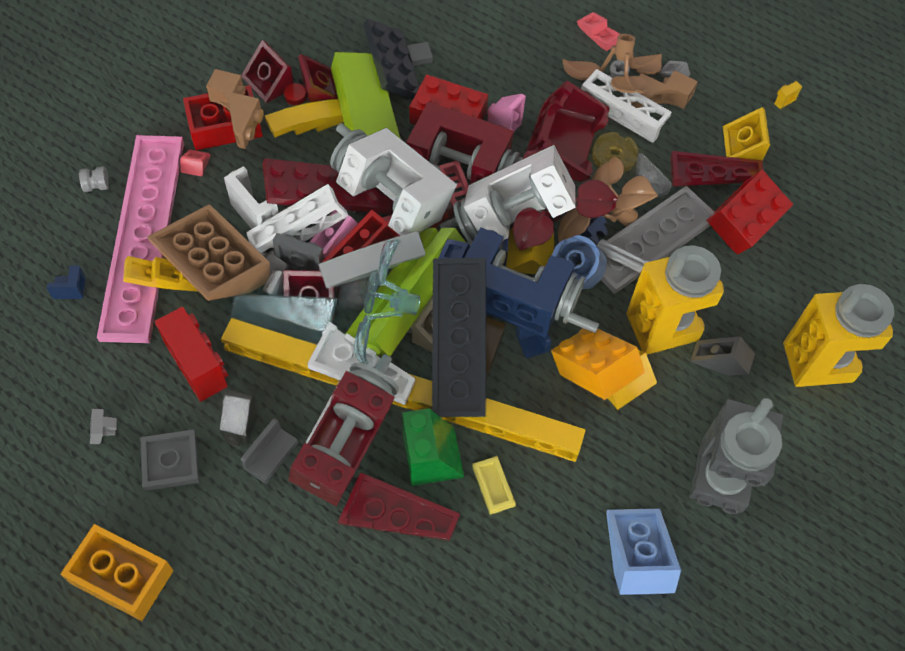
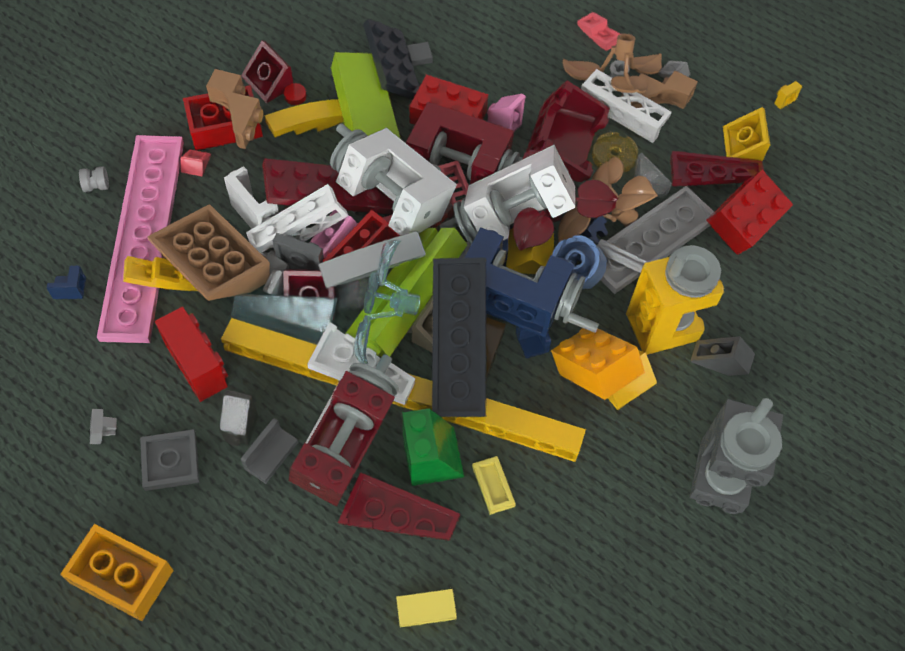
dark red slope [298,54,338,103] -> none
dark blue tile [438,239,470,259] -> none
light blue slope [606,509,681,595] -> none
yellow piece [783,284,894,387] -> none
none -> light yellow tile [396,589,457,627]

